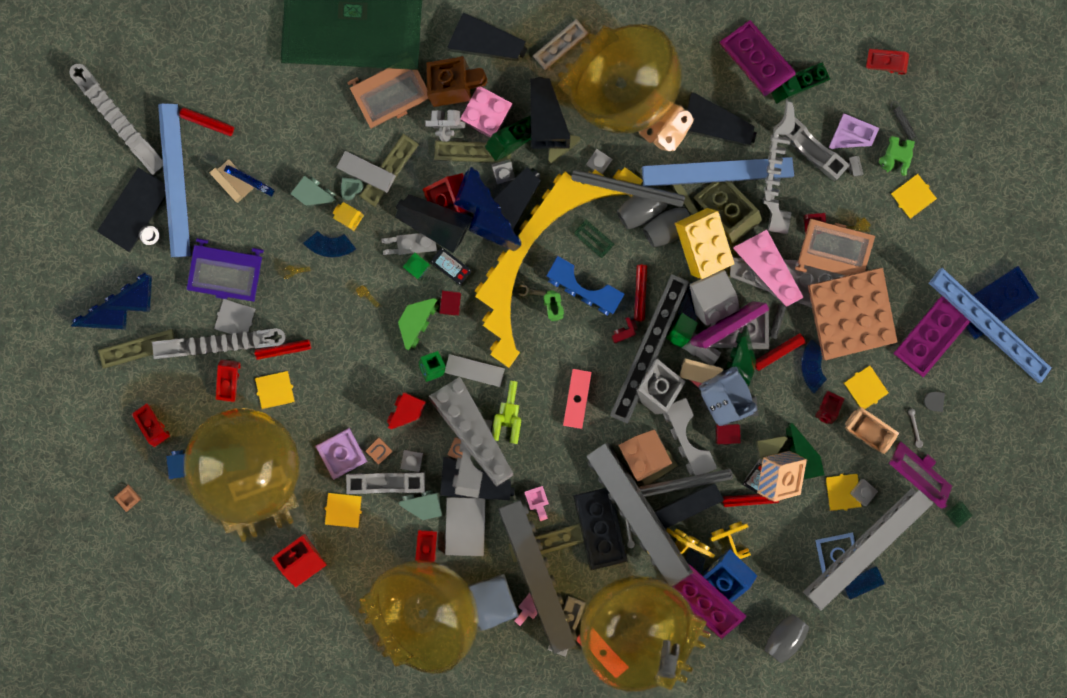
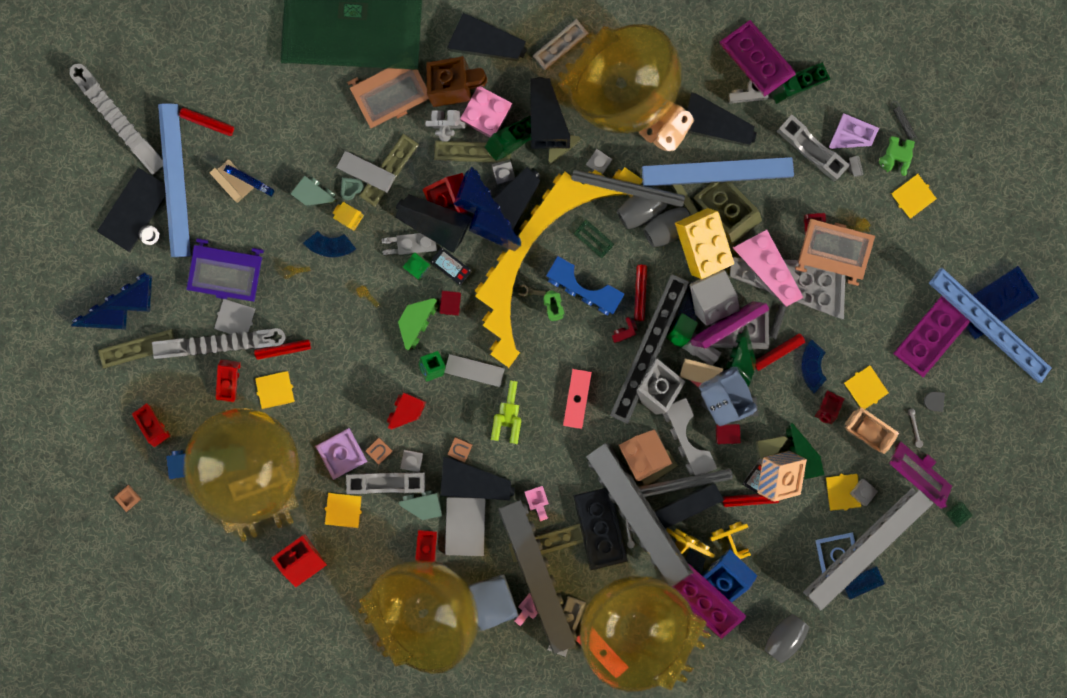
light grey wing [429,377,513,486] -> none
light grey arch [453,419,492,498] -> none
dark grey hinge [657,639,680,678] -> none
light grey piece [763,99,795,234] -> none
nougat plate [808,267,897,360] -> none
red plate [866,49,909,75] -> none
none -> light grey plate [728,81,768,104]

